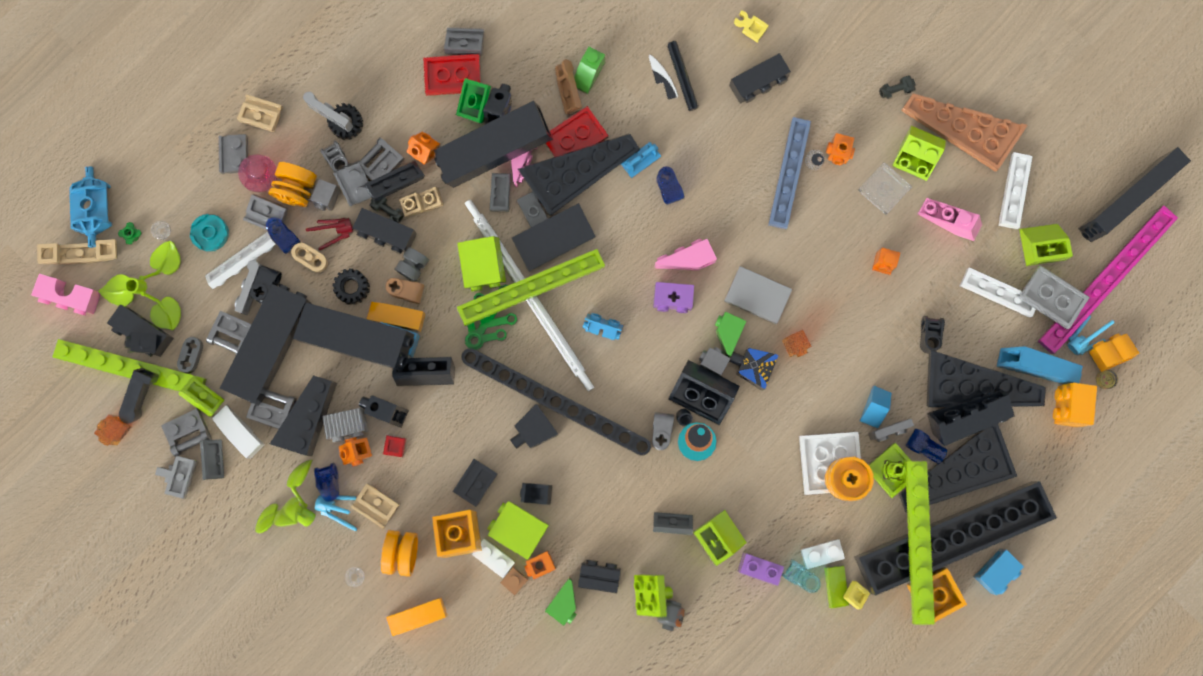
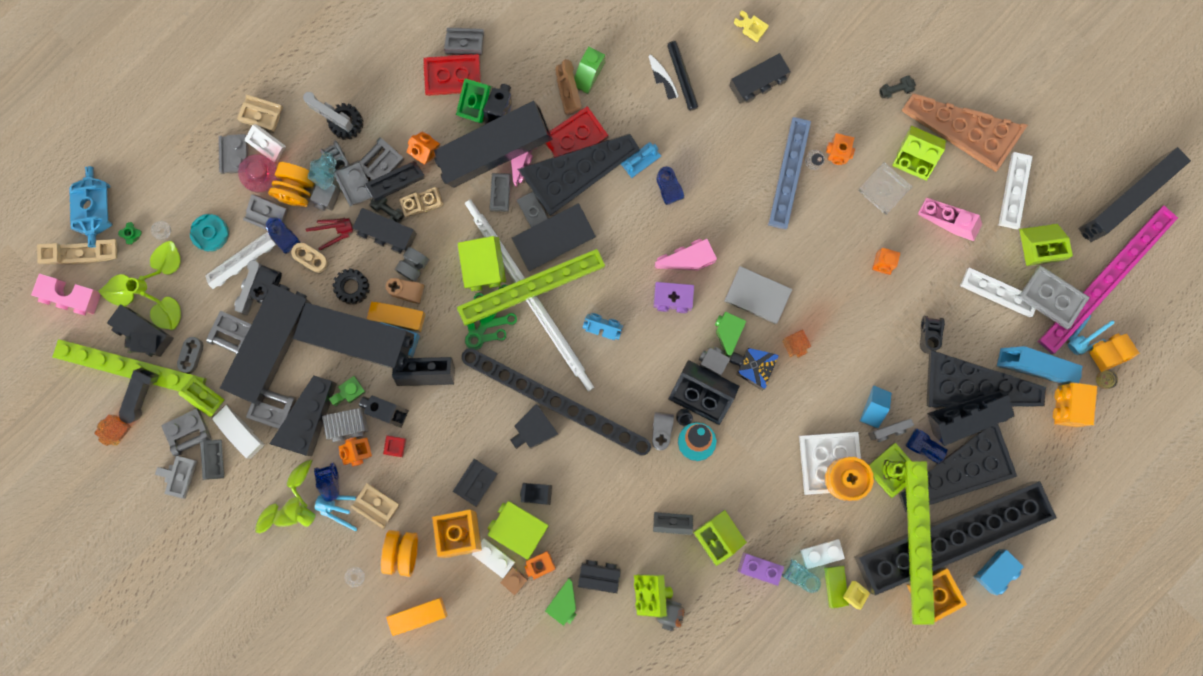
none -> white plate [245,124,286,162]
none -> clear light blue piece [308,152,336,190]
none -> bright green plate [329,376,366,407]

